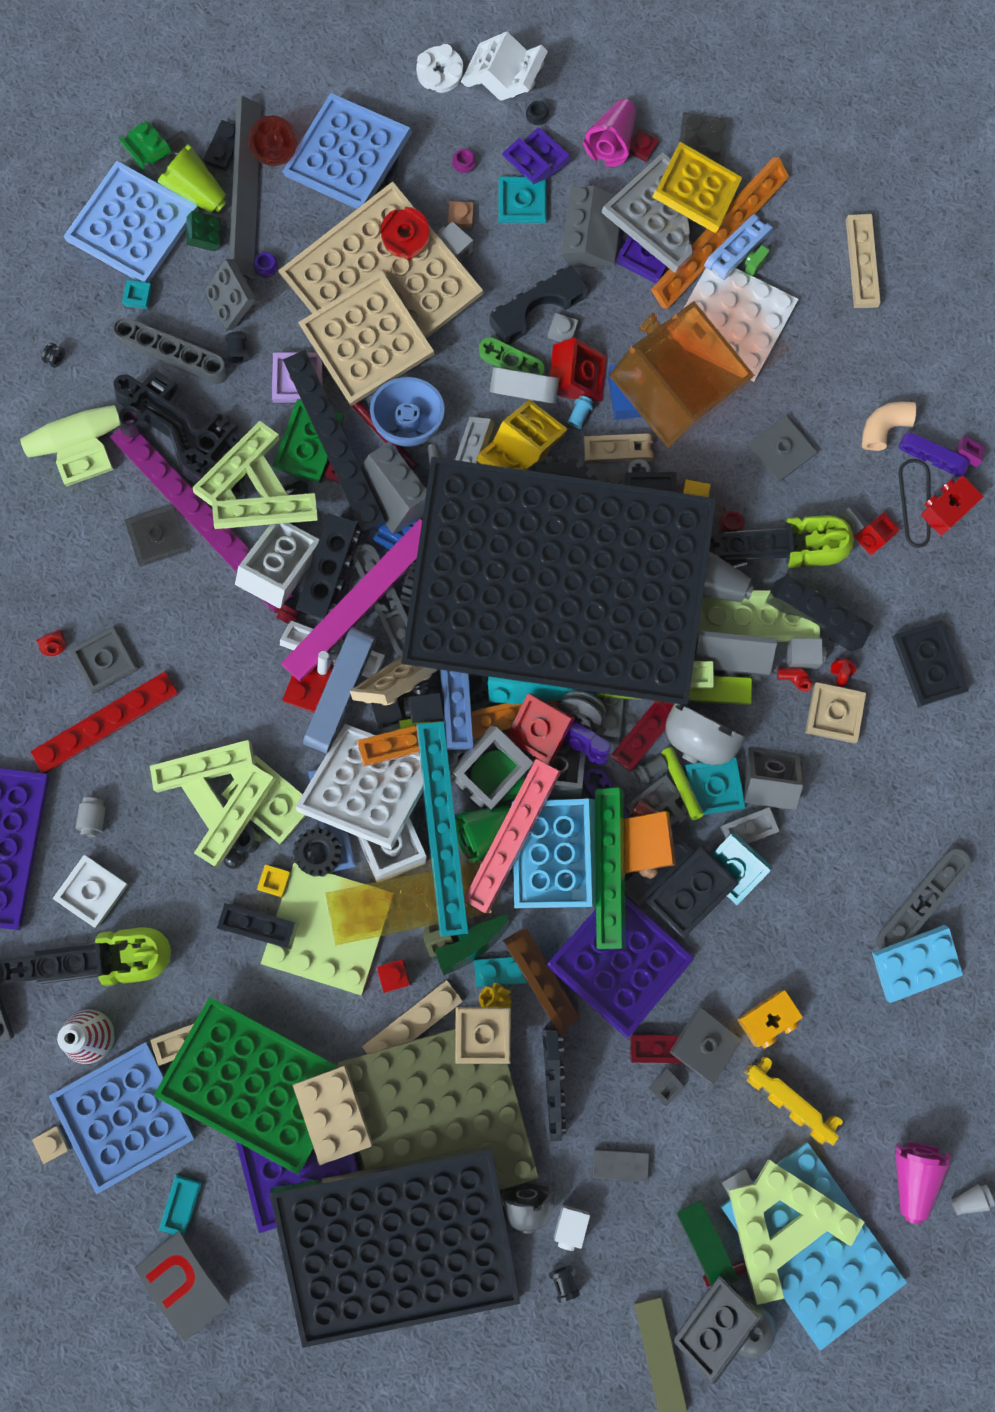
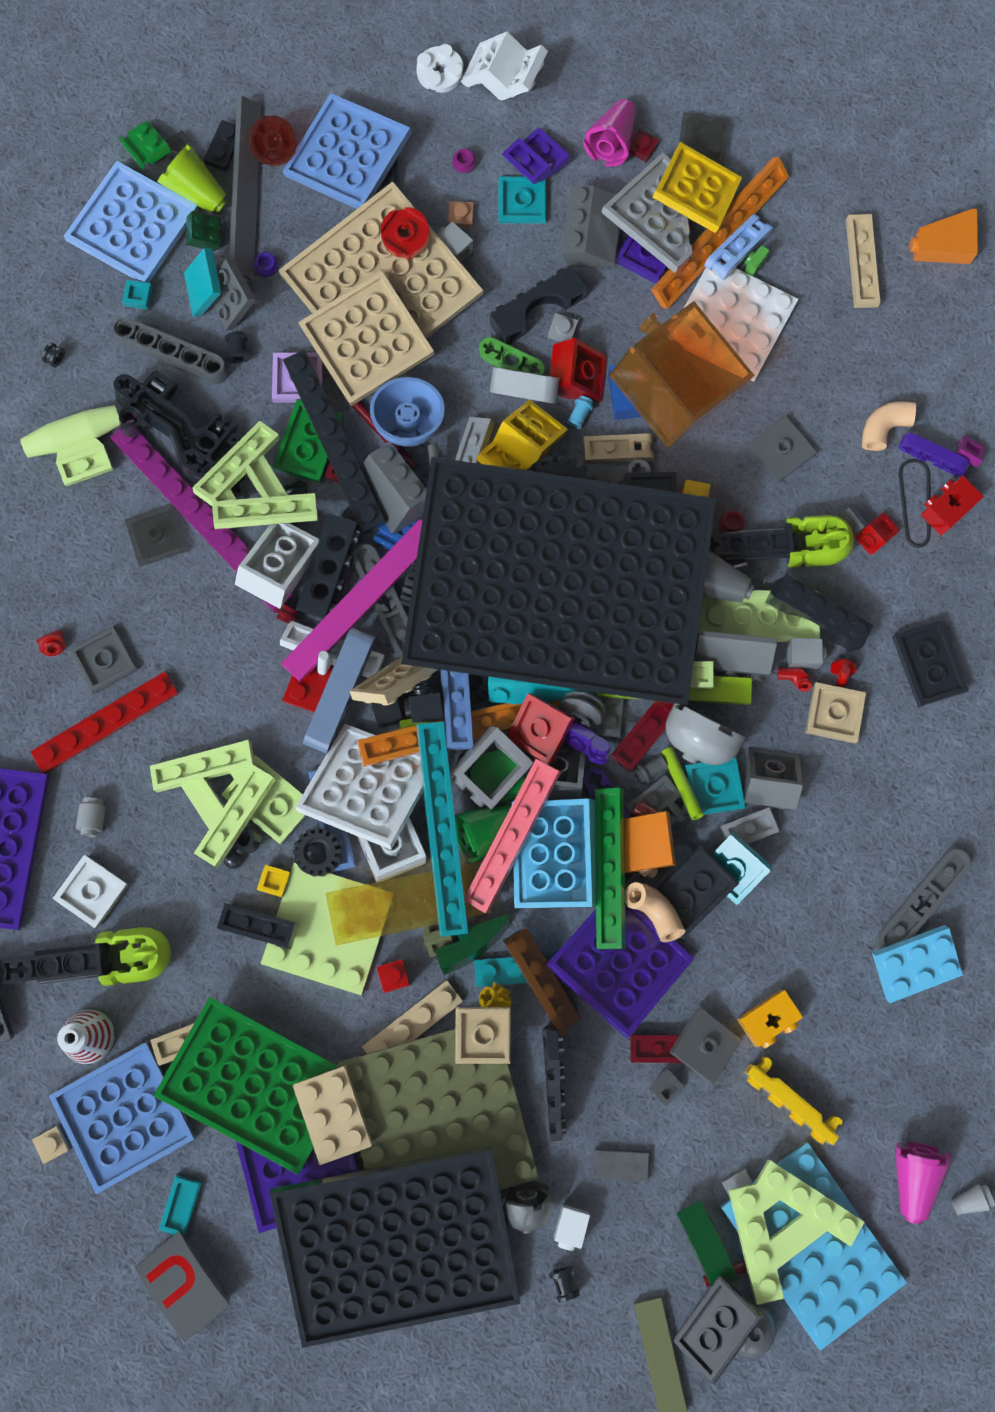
black plate [526,101,549,125] -> none
none -> teal tile [184,248,221,317]
none -> light nougat cylinder [625,882,685,942]
none -> orange slope [909,209,978,264]

